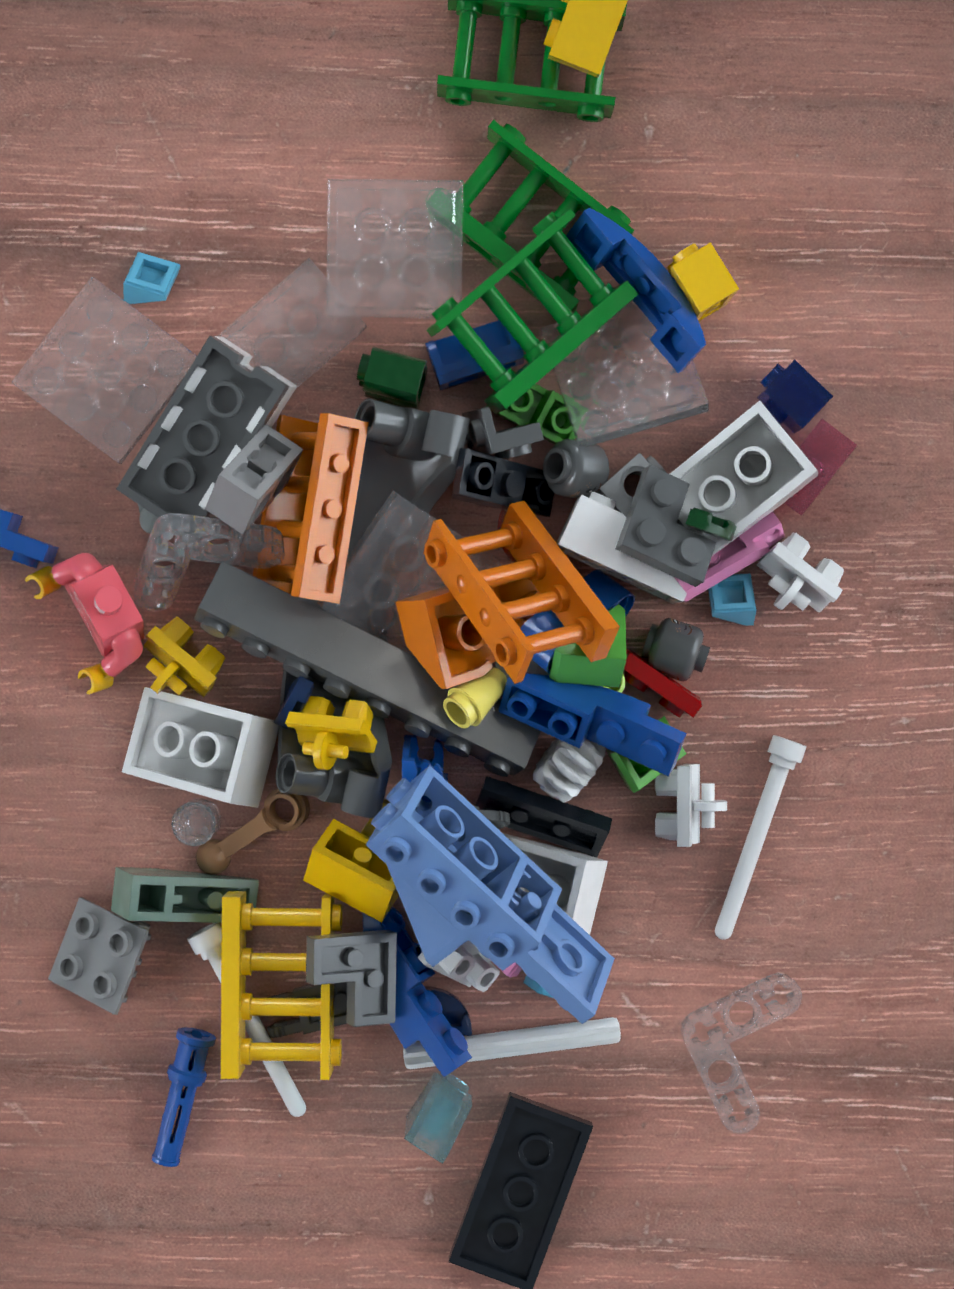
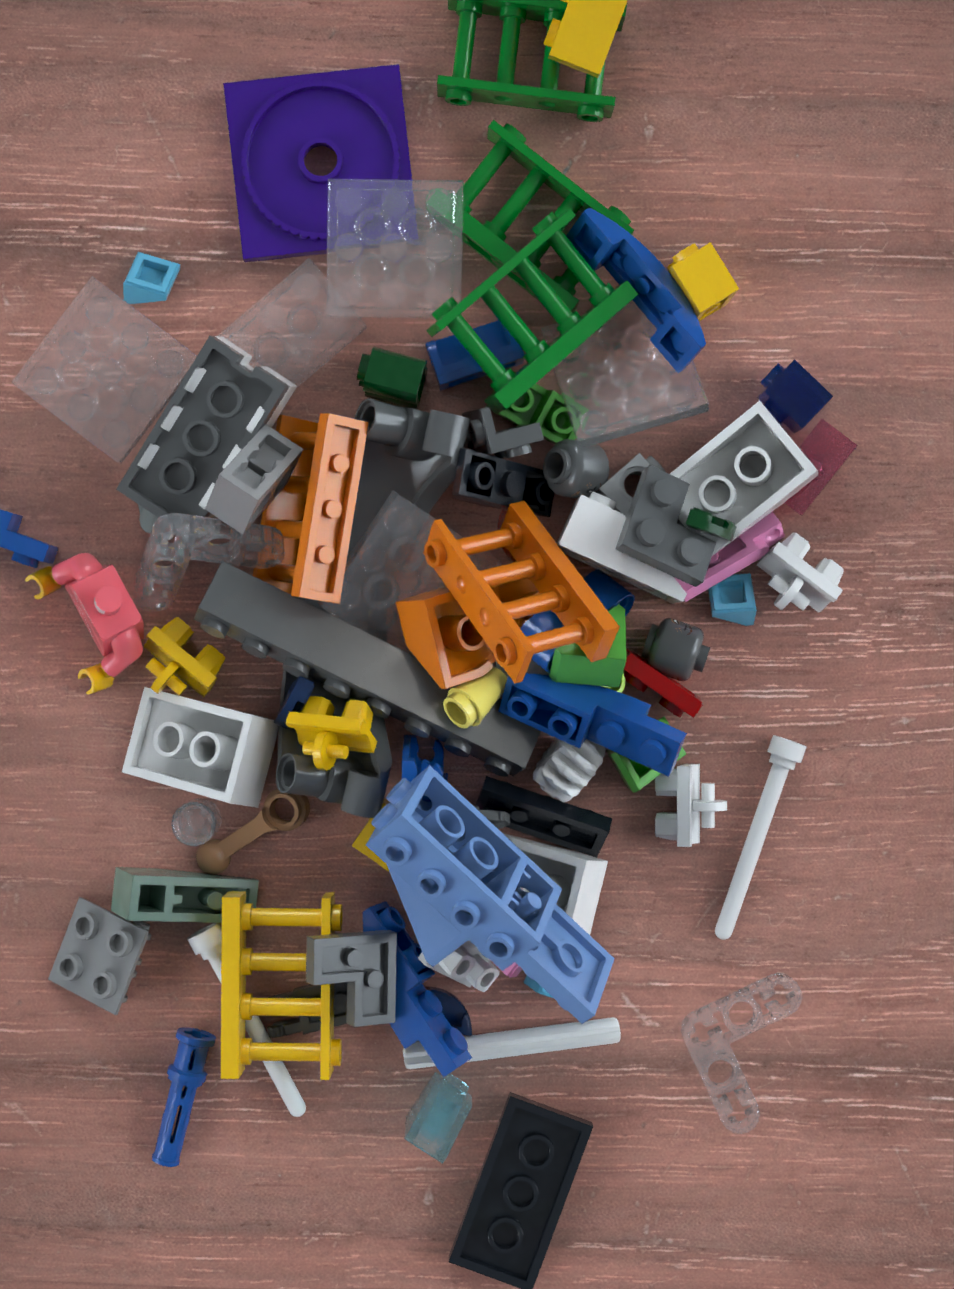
yellow brick [303,818,399,923] -> none
none -> dark purple piece [223,64,419,263]

